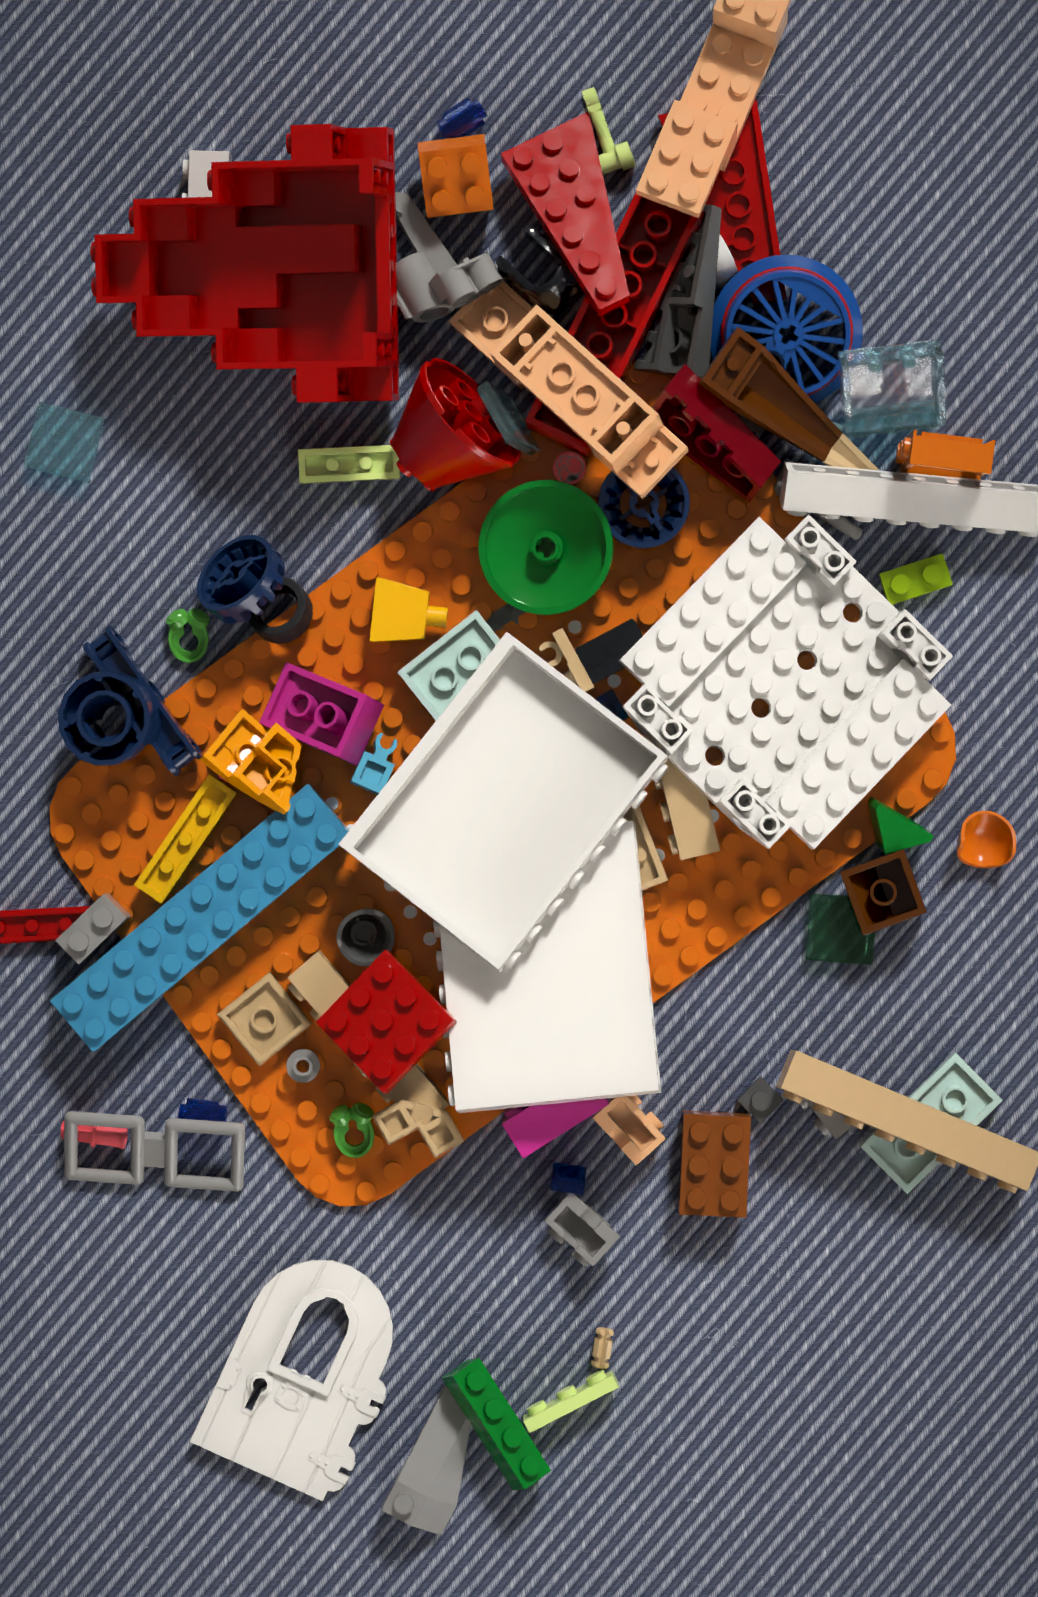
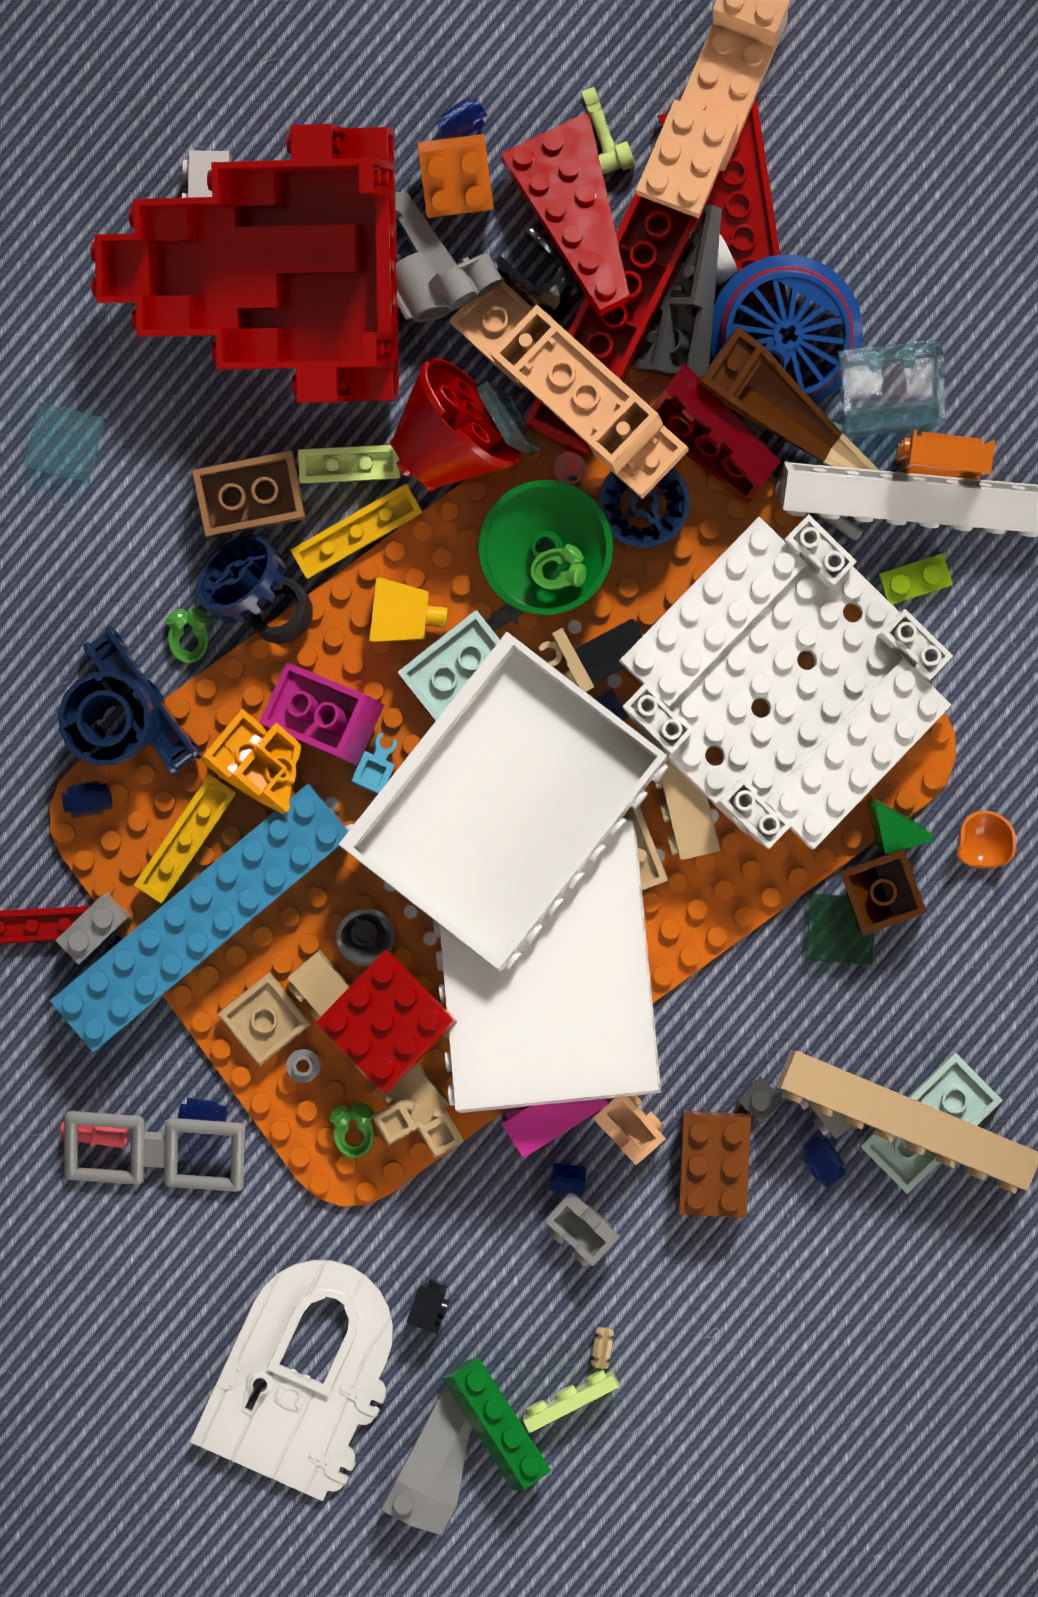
none -> clear blue brick [62,780,113,818]
none -> medium nougat brick [192,451,307,539]
none -> yellow plate [290,484,423,580]
none -> black brick [406,1279,450,1334]
none -> bright green piece [531,544,586,590]
none -> clear blue brick [800,1135,847,1187]

